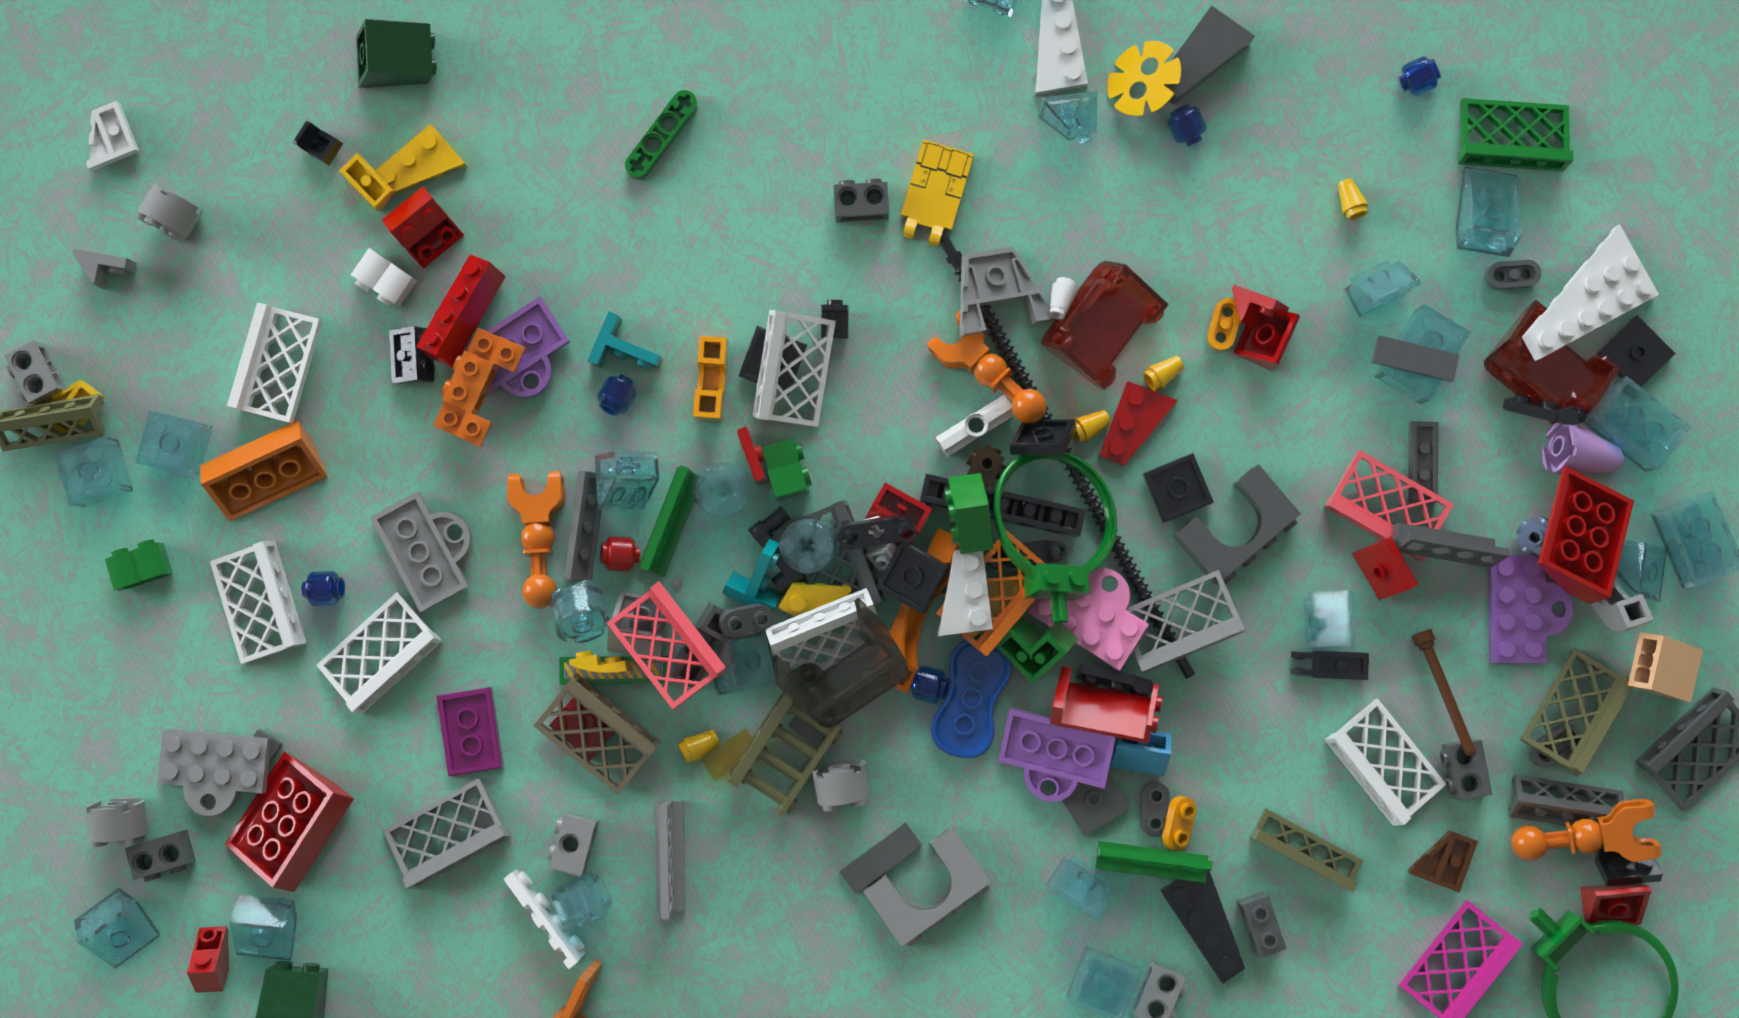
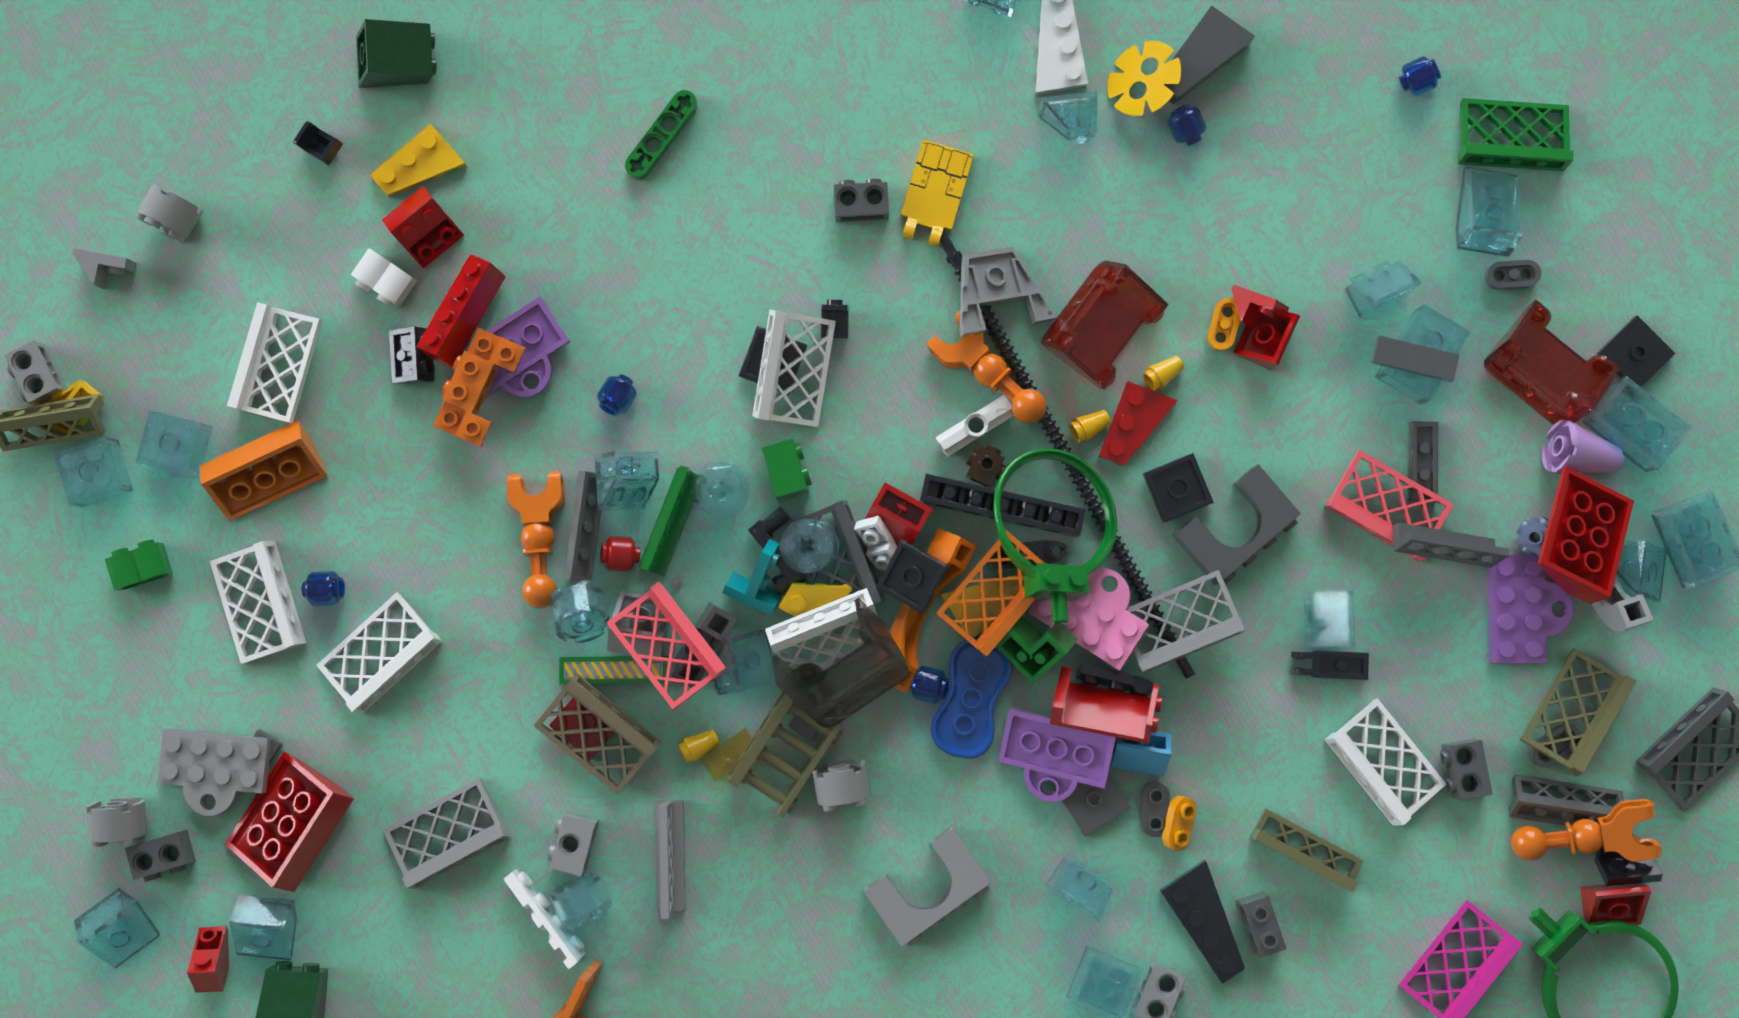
white wing [86,101,140,171] -> none
yellow slope [339,152,395,212] -> none
light grey plate [370,492,472,612] -> none
magenta tile [437,687,504,777] -> none
yellow slope [569,650,630,673] -> none
teal bracket [588,311,663,370] -> none
light orange arch [693,336,729,422] -> none
dark grey plate [719,603,774,638] -> none
red plate [736,427,768,485] -> none
black beam [835,515,917,550] -> none
dark grey tile [840,822,922,894] -> none
white wing [937,550,993,636] -> none
green brick [944,473,994,554] -> none
black plate [1009,419,1077,455] -> none
white cone [1049,277,1078,319] -> none
green fence [1095,841,1213,884] -> none
yellow cone [1337,178,1369,221] -> none
red plate [1352,536,1418,600] -> none
reddish brown wing [1407,830,1478,893] -> none
reddish brown piece [1411,629,1476,756] -> none
black hinge [1503,394,1587,426] -> none
white wing [1522,225,1659,361] -> none
light nougat brick [1628,632,1703,703] -> none

